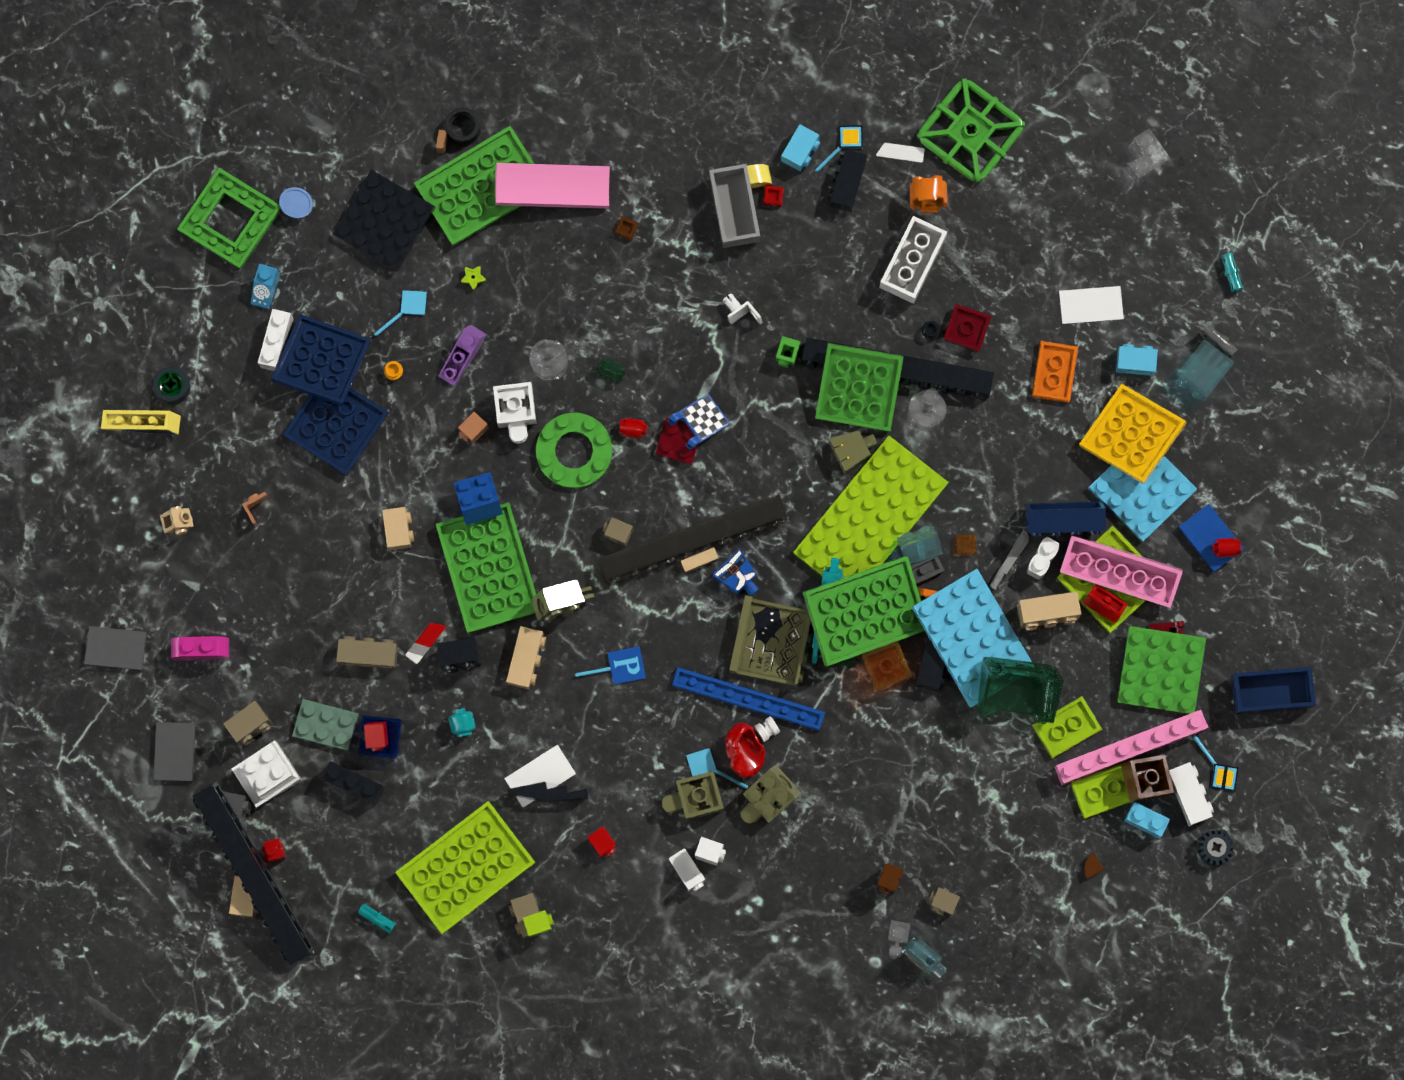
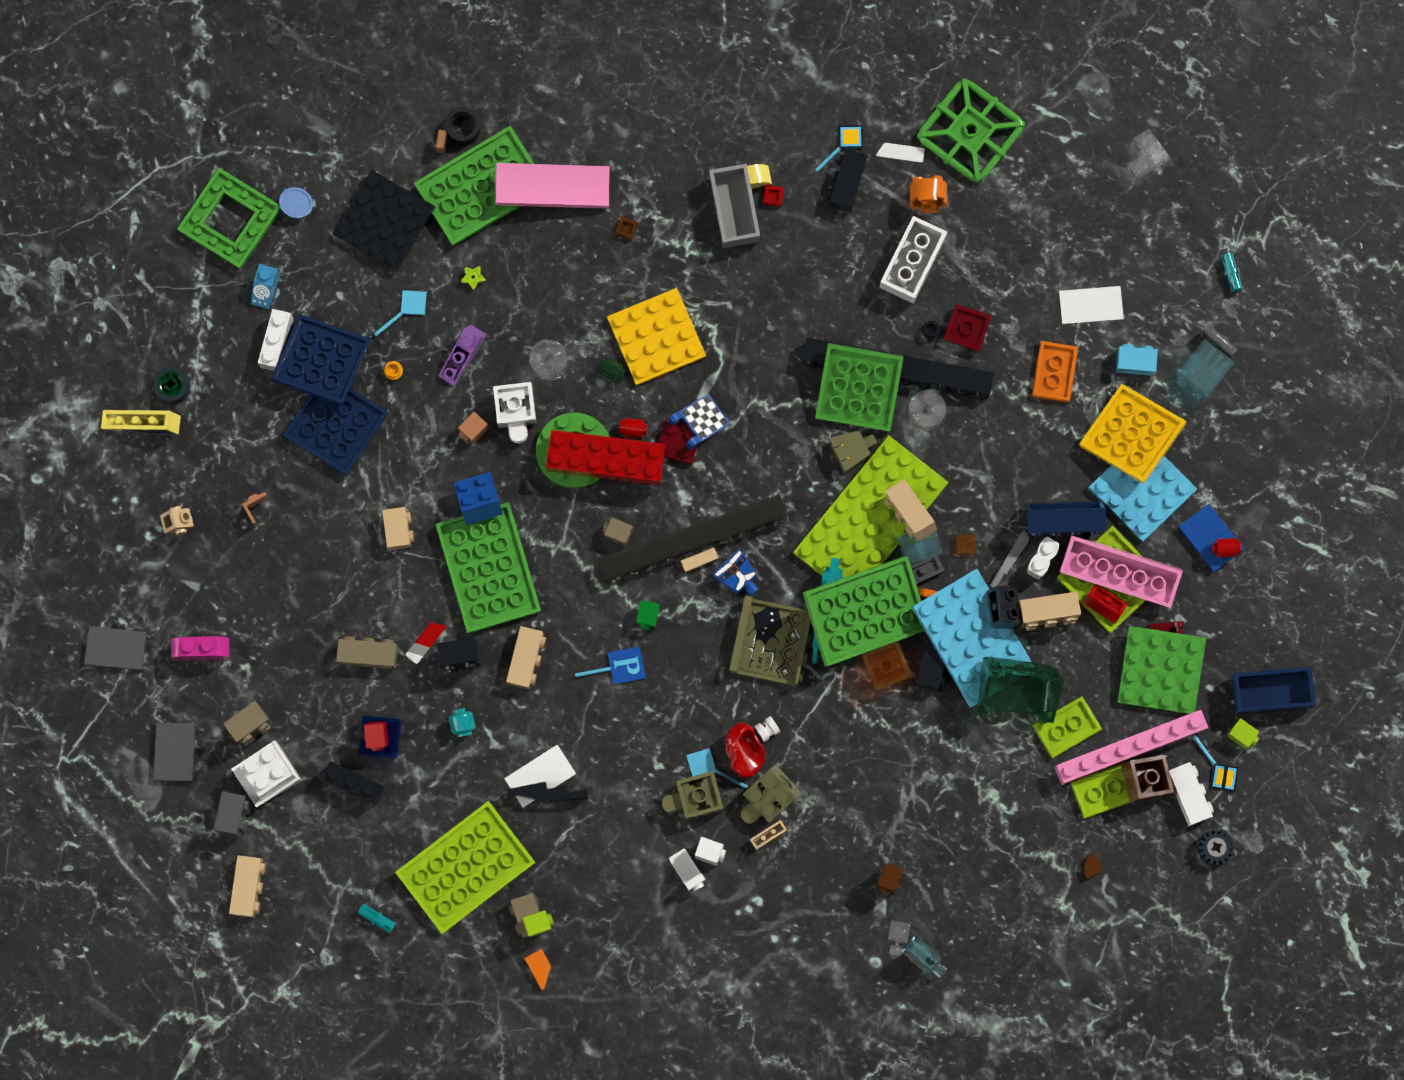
black brick [192,781,314,965] -> none
red brick [262,838,287,864] -> none
sand green plate [292,699,359,751] -> none
brick [531,580,595,622] -> none
red brick [587,826,617,858] -> none
blue tile [672,667,825,731] -> none
white bracket [723,294,763,324] -> none
bright green brick [776,336,801,368] -> none
medium azure brick [781,124,821,172] -> none
dark tan brick [928,887,960,916] -> none
medium azure brick [1124,802,1170,839] -> none
none -> orange tile [524,949,551,990]
none -> red brick [546,430,666,486]
none -> yellow plate [607,288,706,386]
none -> green brick [636,600,660,631]
none -> tan piece [750,820,787,851]
none -> tan brick [885,479,937,542]
none -> black brick [986,585,1021,629]
none -> lime brick [1227,718,1259,749]

